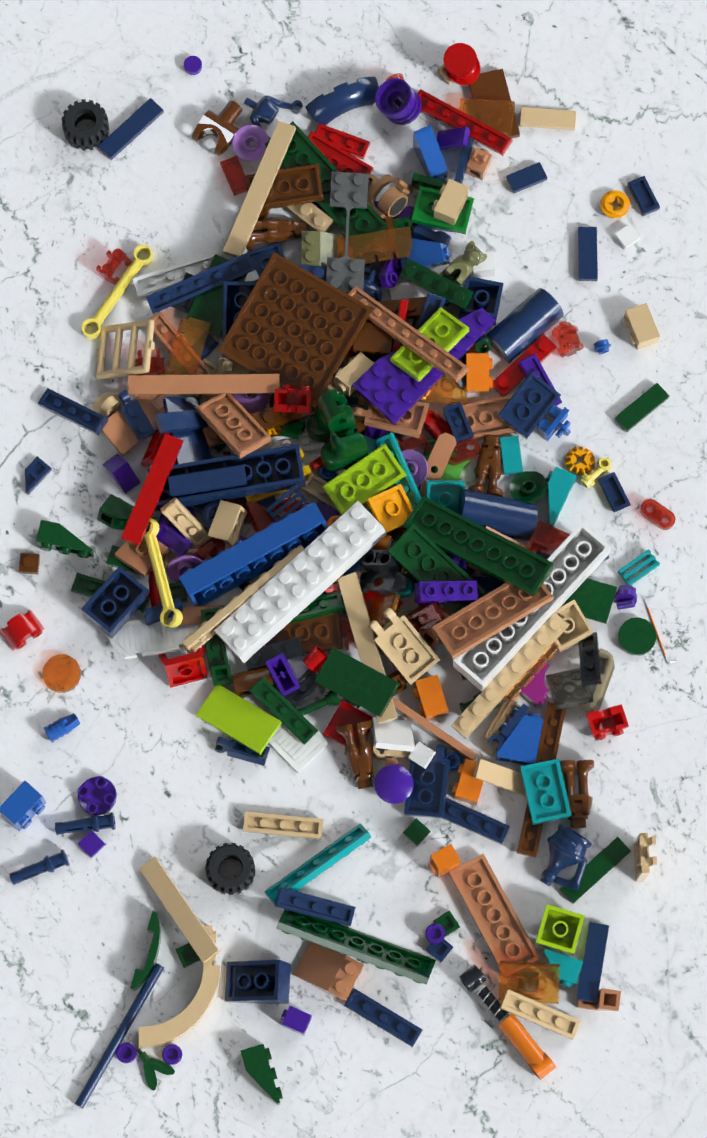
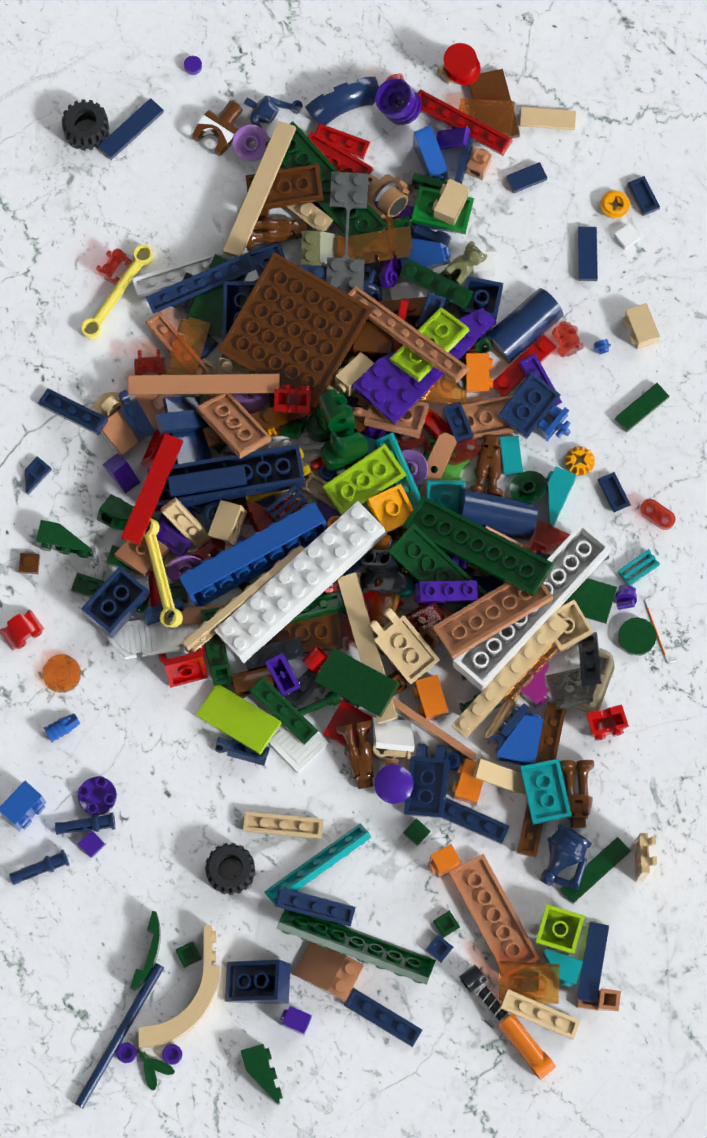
tan bar [96,319,155,379] -> none
tan tile [139,856,220,963] -> none
clear red tile [220,156,247,196] -> none
white tile [408,742,436,769] -> none
dark purple tile [425,924,445,944] -> none
light yellow bar [580,458,611,489] -> none

